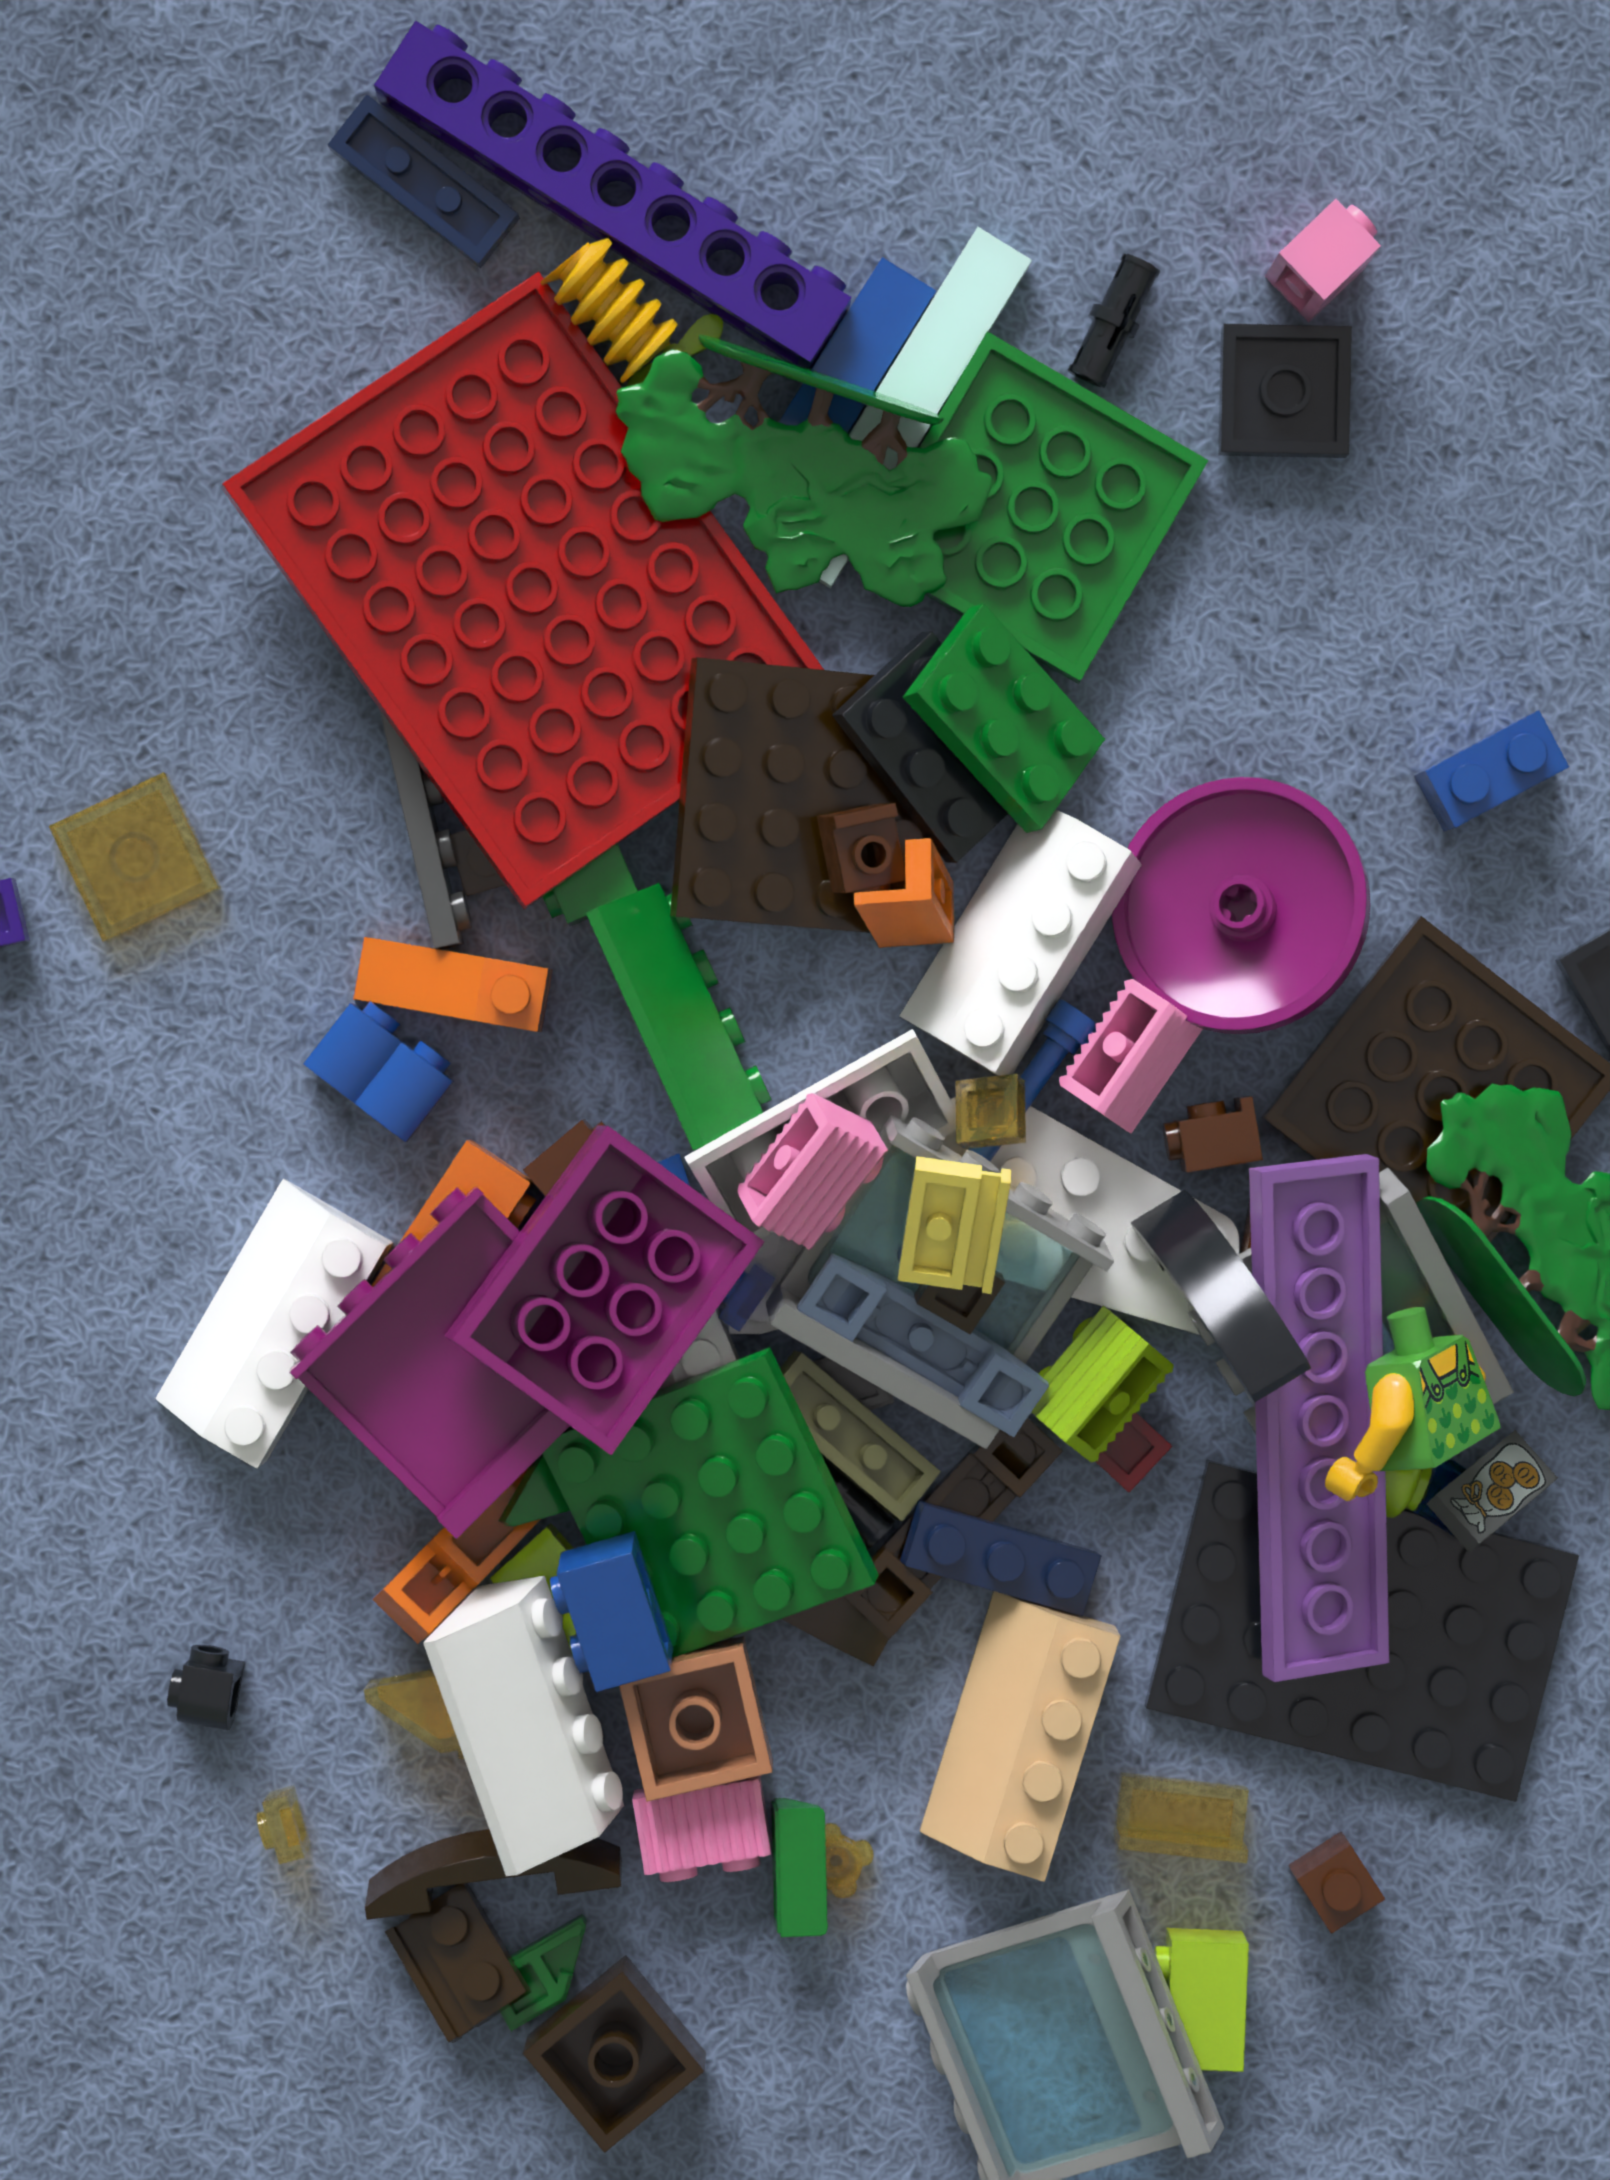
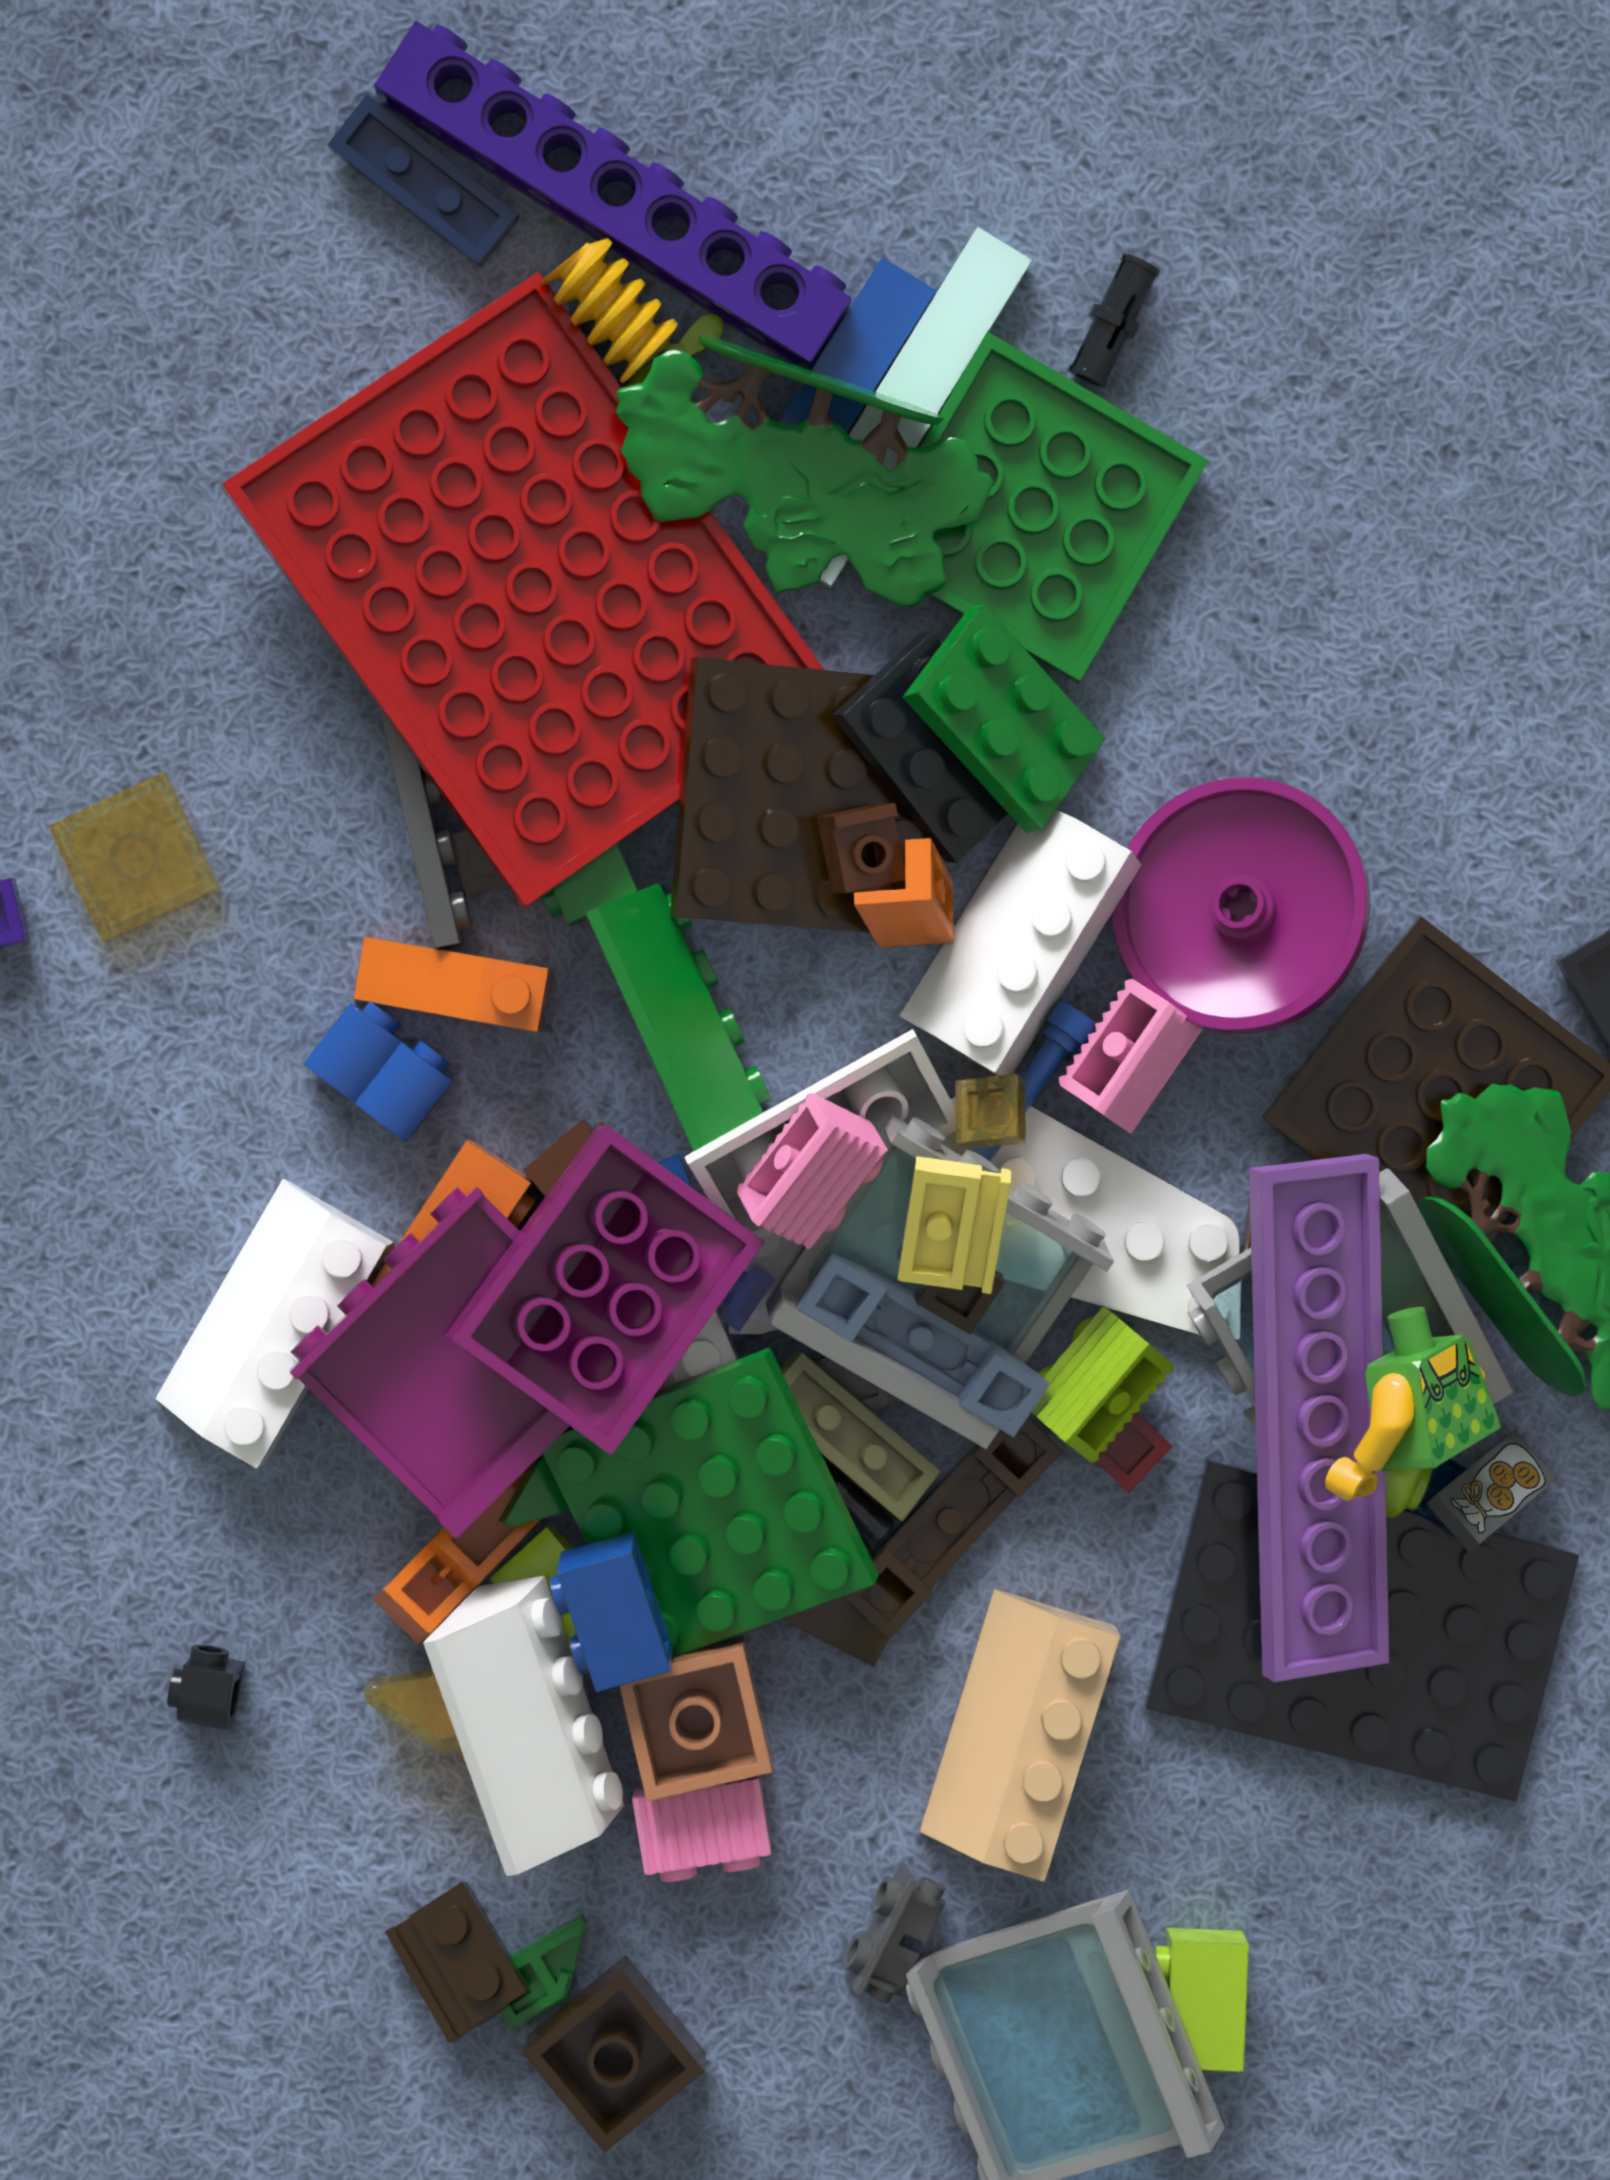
clear yellow plate [257,1785,311,1865] -> none
dark brown slope [365,1829,622,1920] -> none
green slope [771,1798,828,1937] -> none
clear yellow plate [825,1823,874,1898] -> none
dark blue plate [900,1501,1102,1616] -> none
clear yellow panel [1113,1772,1249,1863] -> none
black slope [1130,1190,1311,1403] -> none
reddish brown brick [1163,1096,1263,1172] -> none
black plate [1218,324,1352,458] -> none
bright pink brick [1265,199,1381,323] -> none
reddish brown brick [1288,1831,1385,1934] -> none
blue brick [1414,710,1569,832] -> none
none -> dark grey hinge [844,1863,946,2003]

